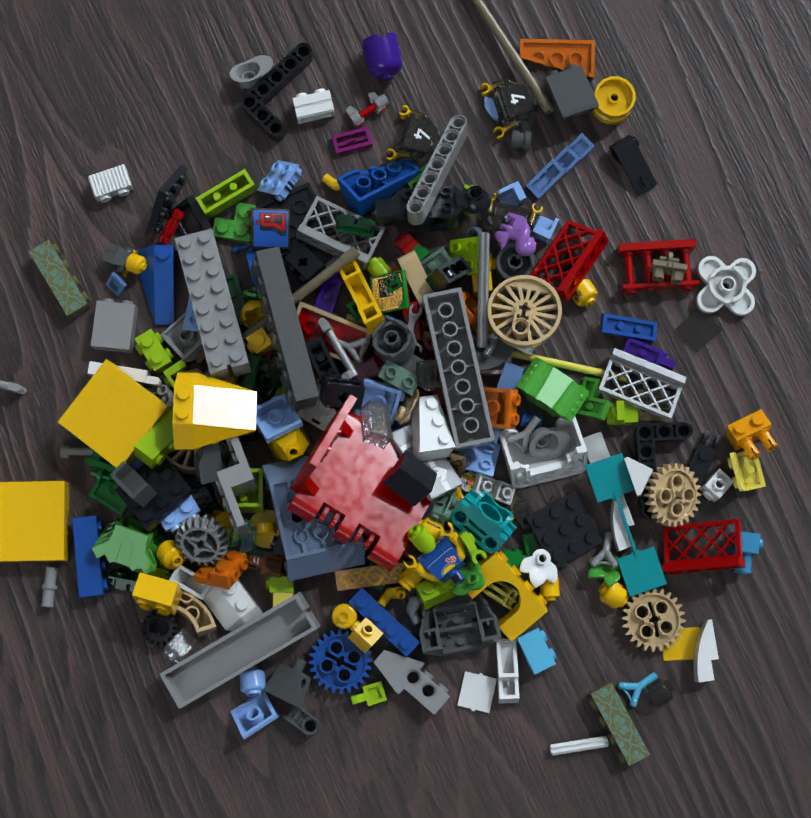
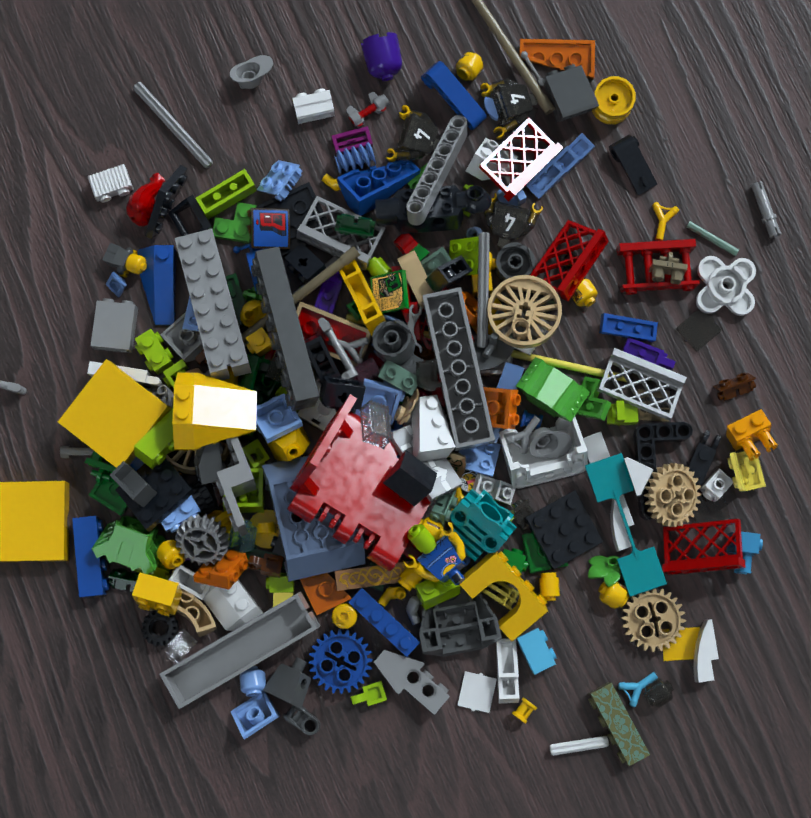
olive brick [28,240,91,319] -> none
light grey pin [41,567,58,608] -> none
red axle [158,209,184,245] -> none
black beam [241,42,313,142] -> none
yellow brick [348,618,384,654] -> none
bright green plate [452,559,485,596] -> none
lime plate [458,531,487,565] -> none
medium lavender animal [495,212,536,256] -> none
white plate [519,549,558,588] -> none
light blue panel [531,216,559,244] -> none
light grey piece [590,532,618,568] -> none
none -> red piece [126,173,165,227]
none -> light grey axle [133,82,213,169]
none -> lime brick [242,439,270,468]
none -> orange wing [300,573,352,616]
none -> medium blue piece [334,142,376,175]
none -> blue beam [421,61,487,130]
none -> yellow head [456,52,483,81]
none -> white slope [466,138,518,181]
none -> fence [479,118,563,202]
none -> yellow bush [512,697,537,724]
none -> light grey hinge [521,51,544,86]
none -> yellow piece [652,202,679,241]
none -> sand green bar [686,221,739,256]
none -> reddish brown hinge [713,373,756,401]
none -> light grey pin [751,181,782,239]

